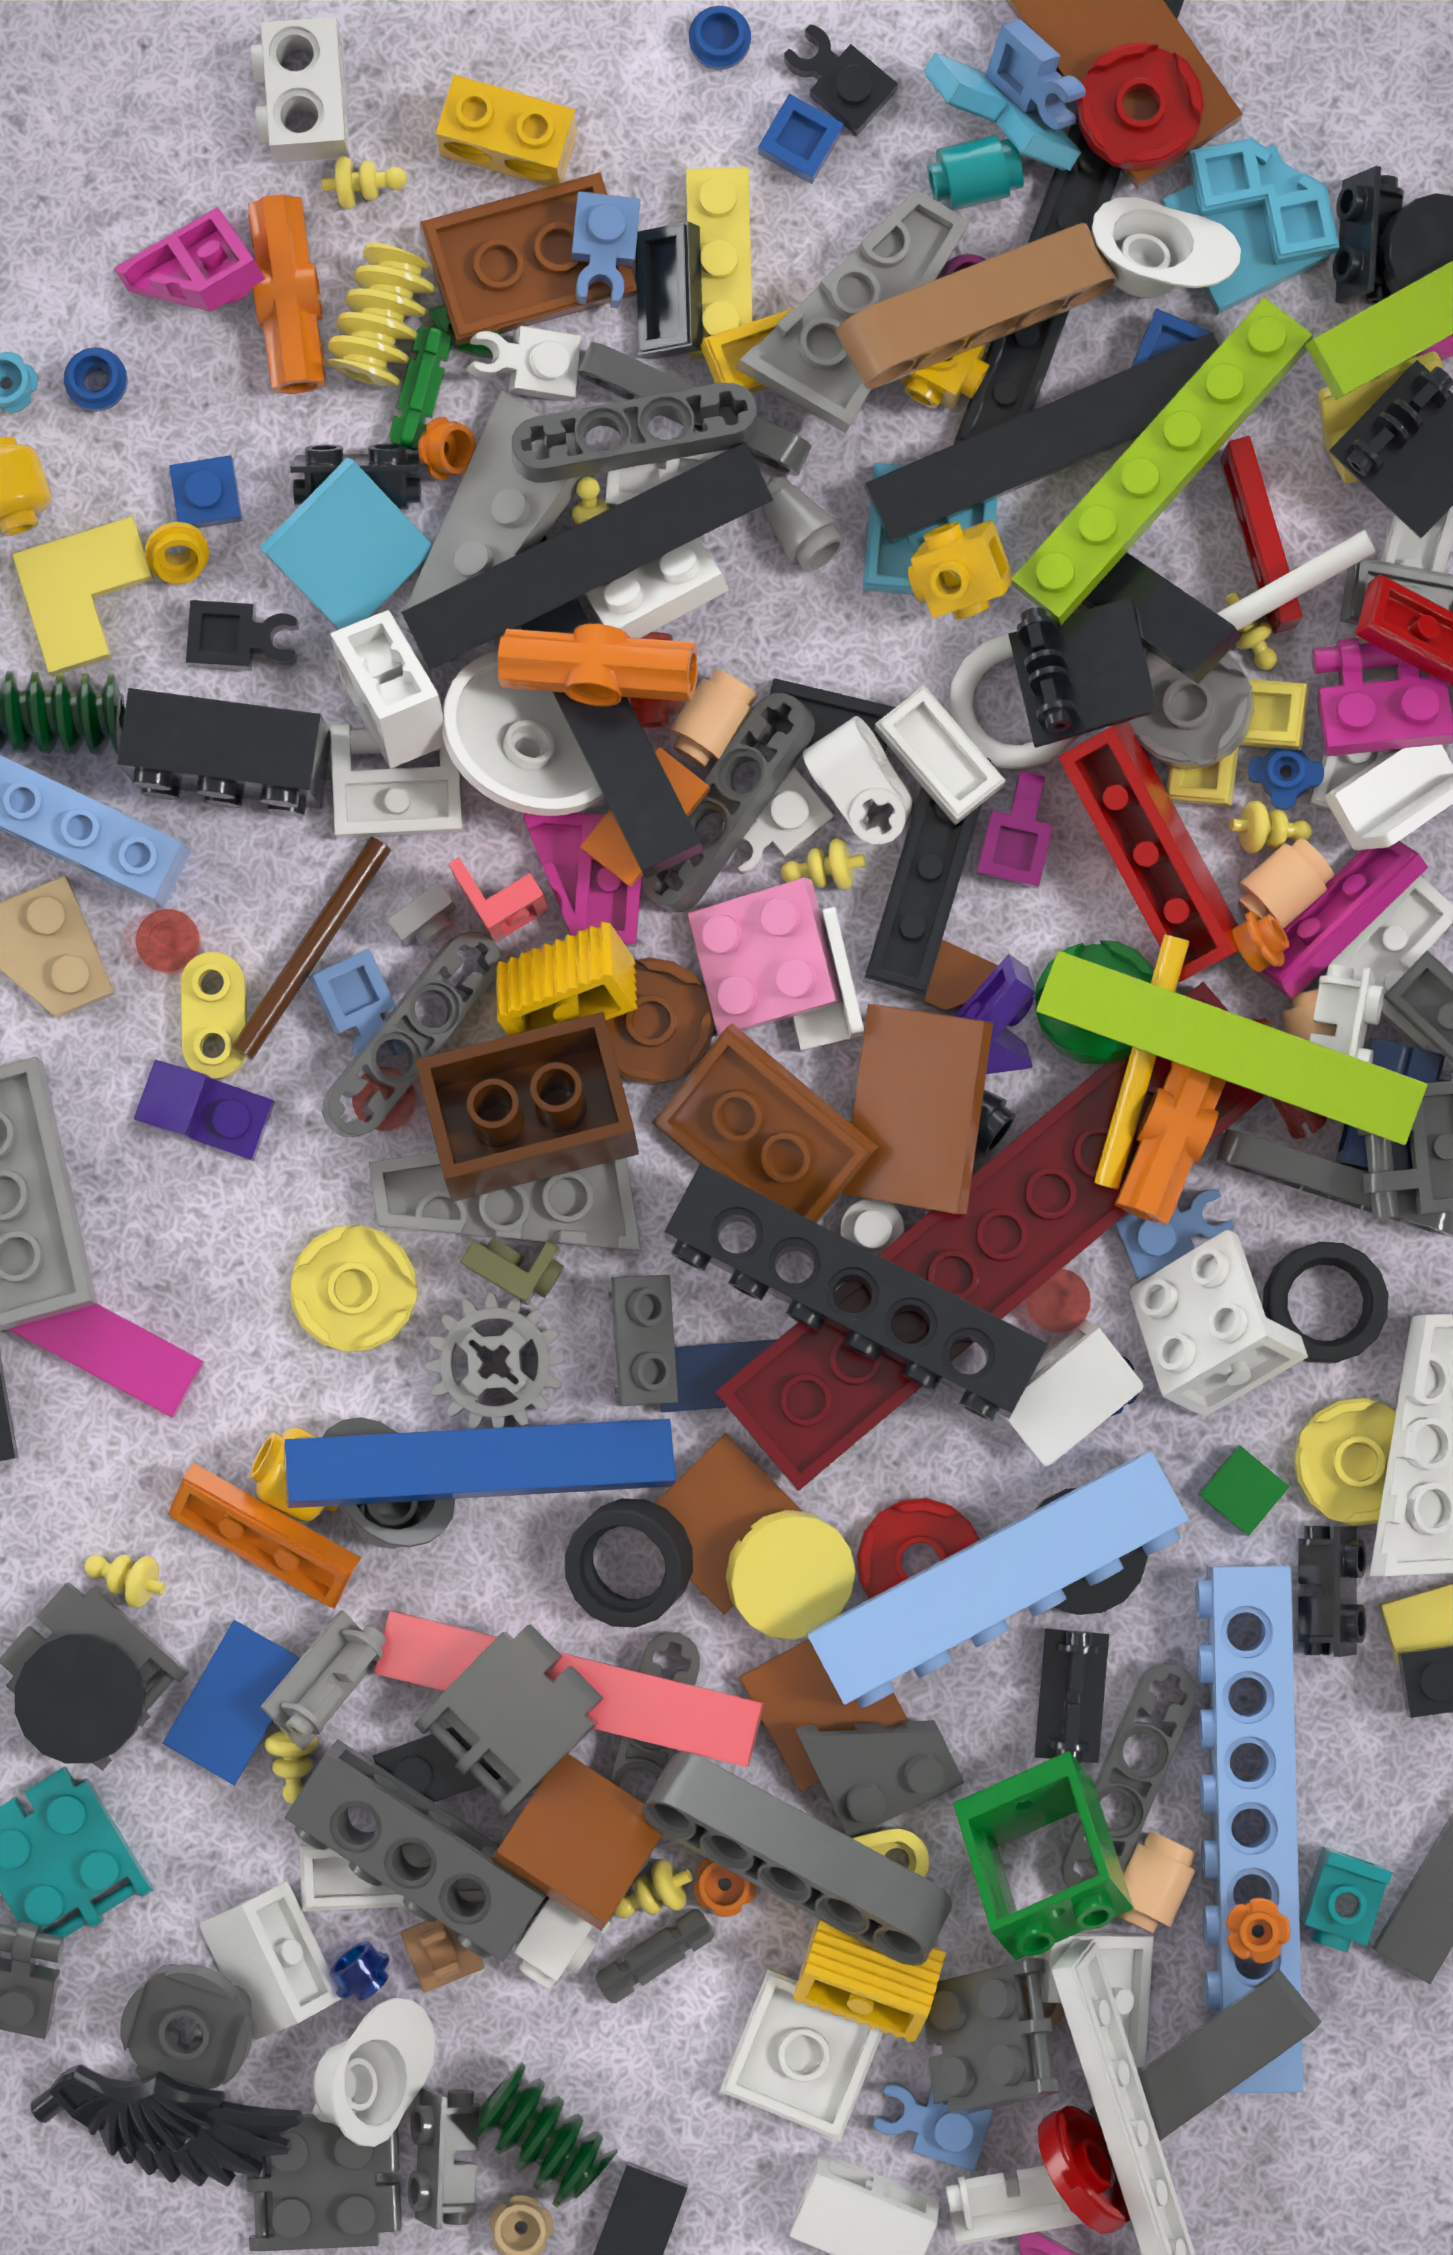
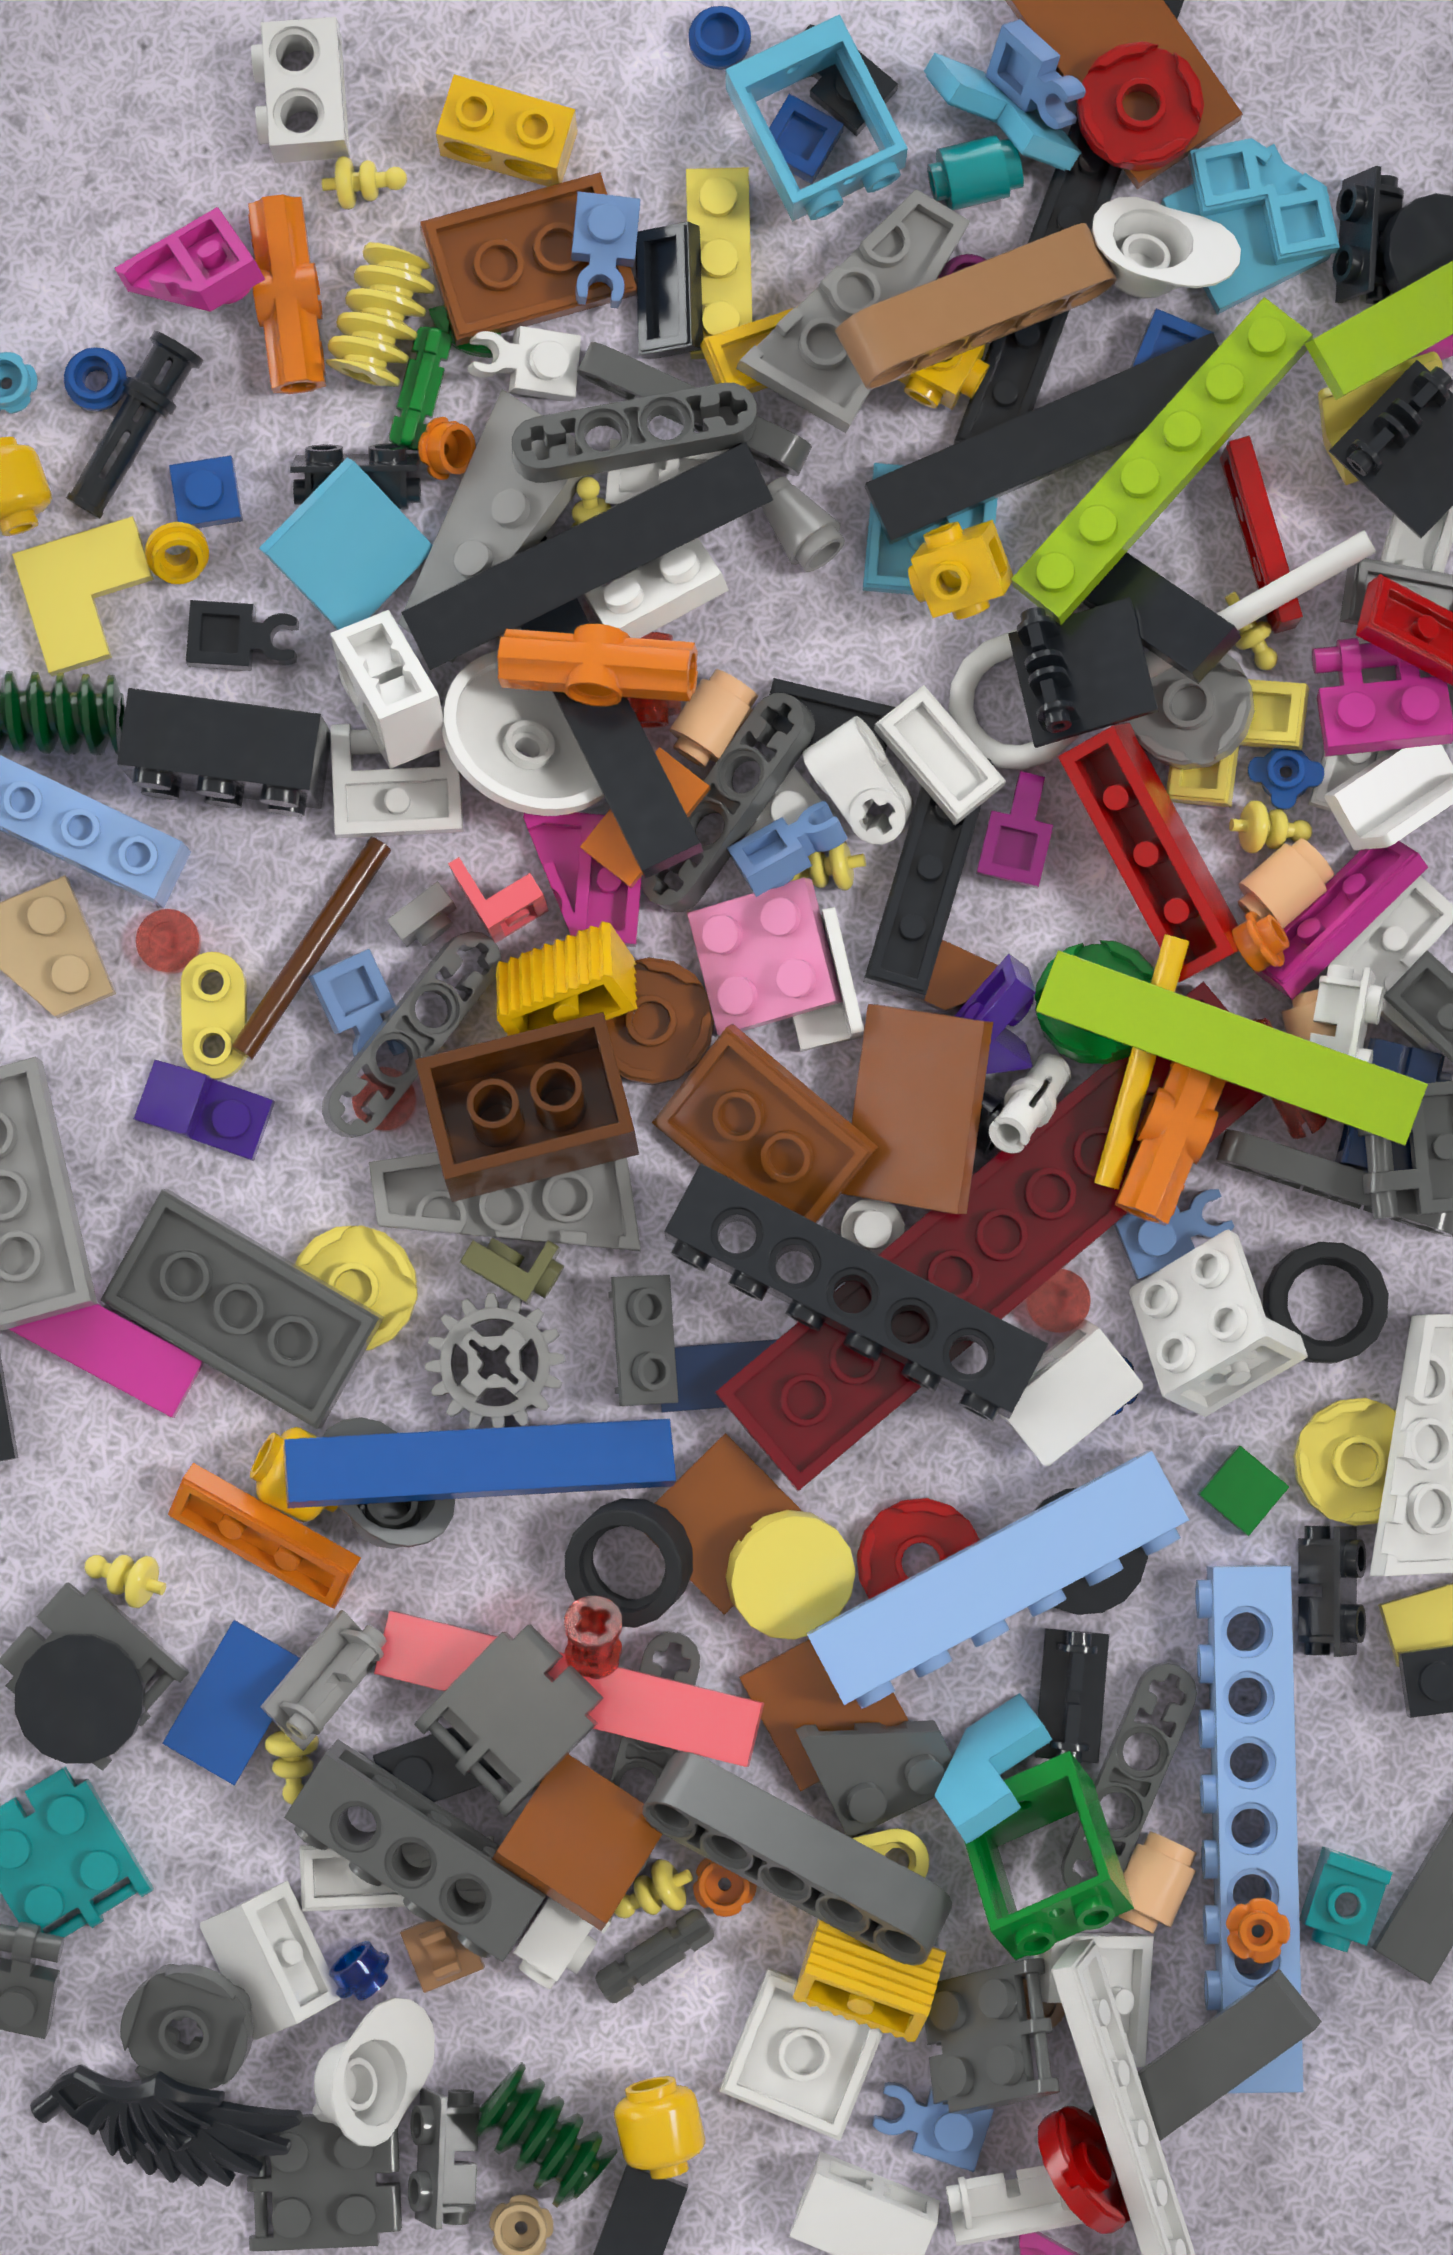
none -> black pin [66,331,204,519]
none -> dark grey tile [100,1189,384,1429]
none -> clear red bush [564,1596,622,1679]
none -> yellow head [614,2076,706,2179]
none -> medium azure window [725,14,908,222]
none -> medium blue plate [727,801,848,897]
none -> medium azure tile [934,1693,1053,1844]
none -> white pin [989,1053,1071,1153]

